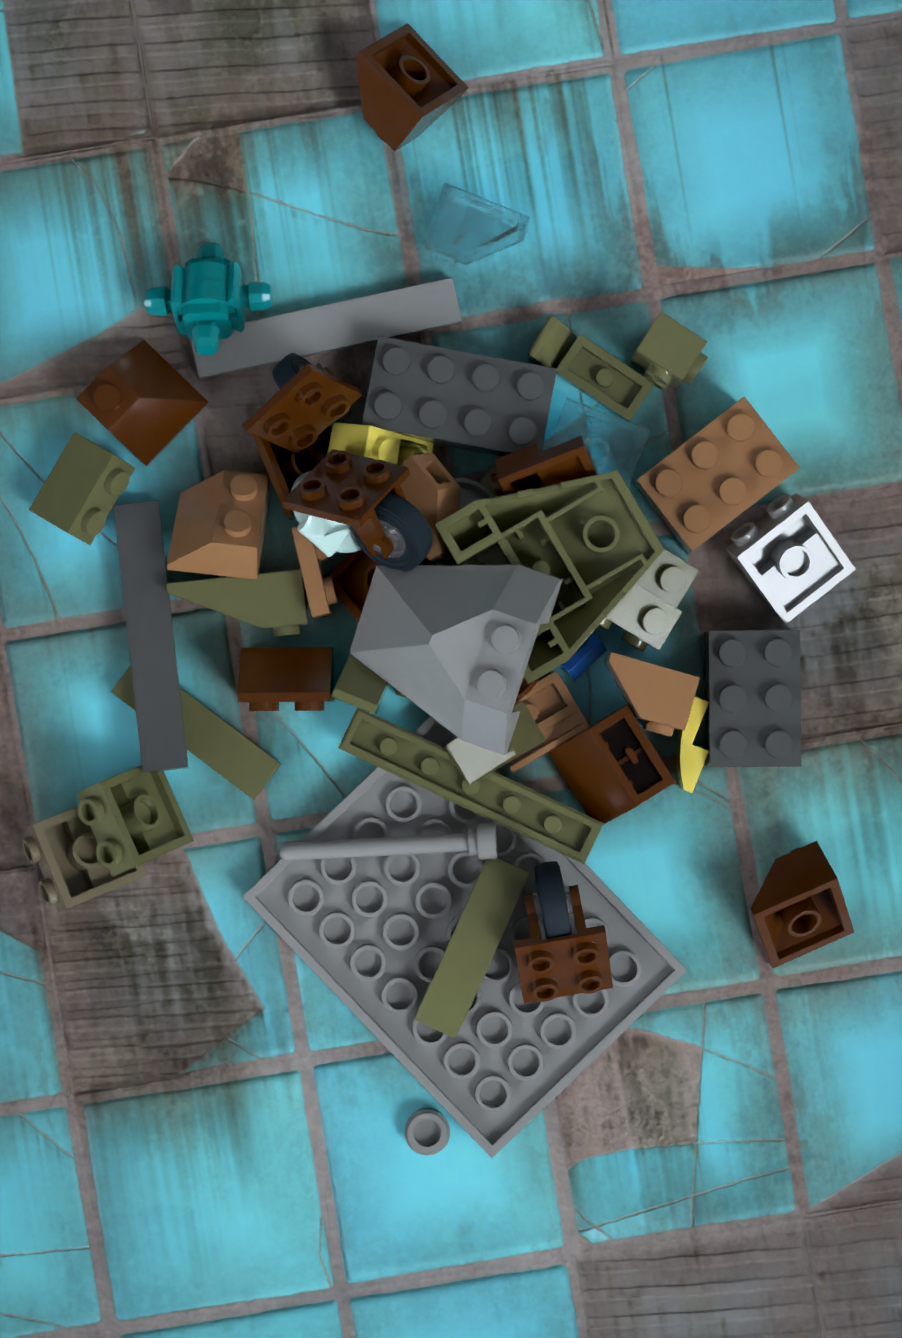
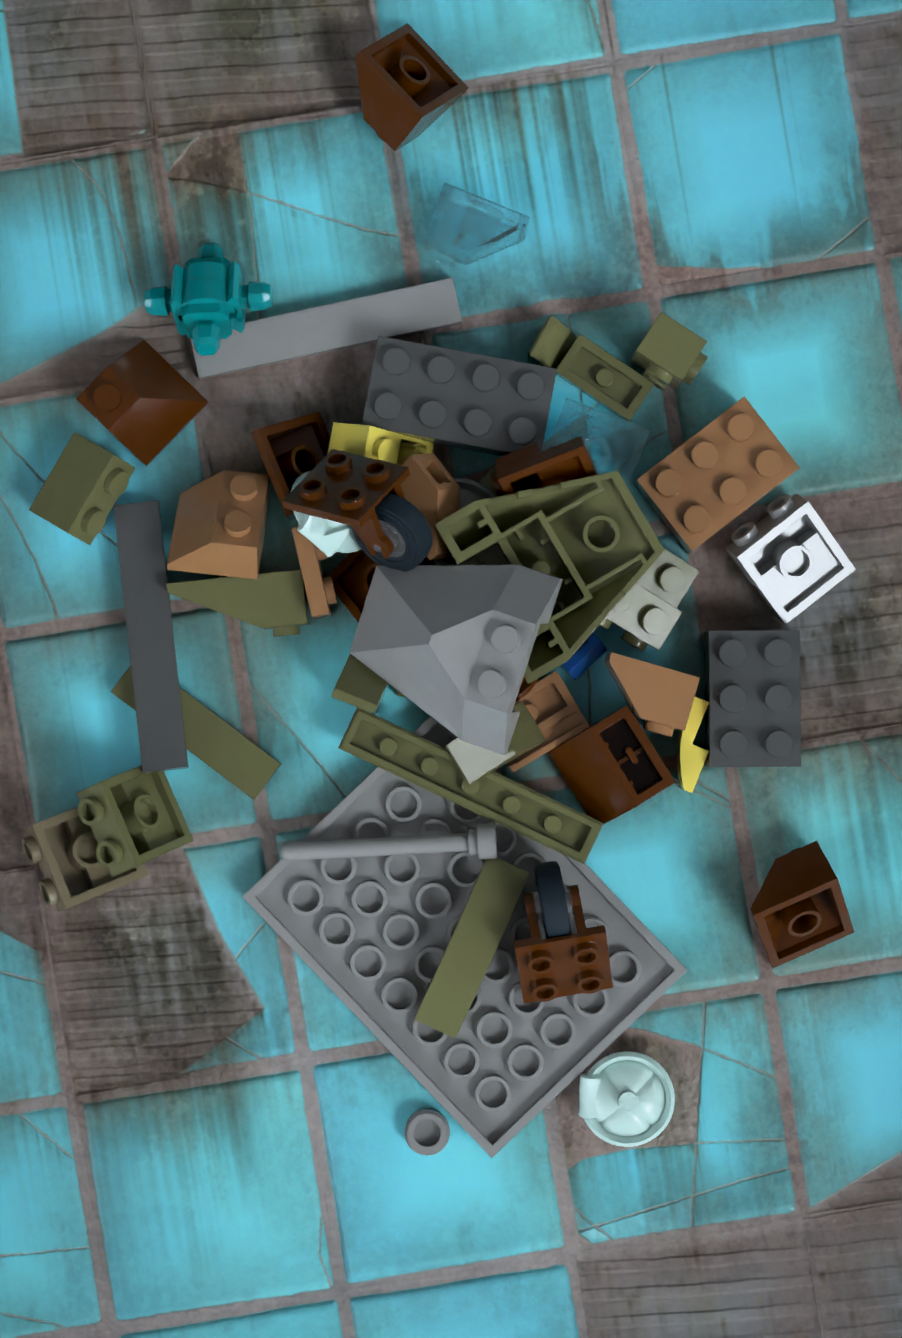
reddish brown slope [238,647,334,711] -> none
reddish brown plate [242,353,362,454] -> none
none -> light aqua piece [578,1051,675,1147]

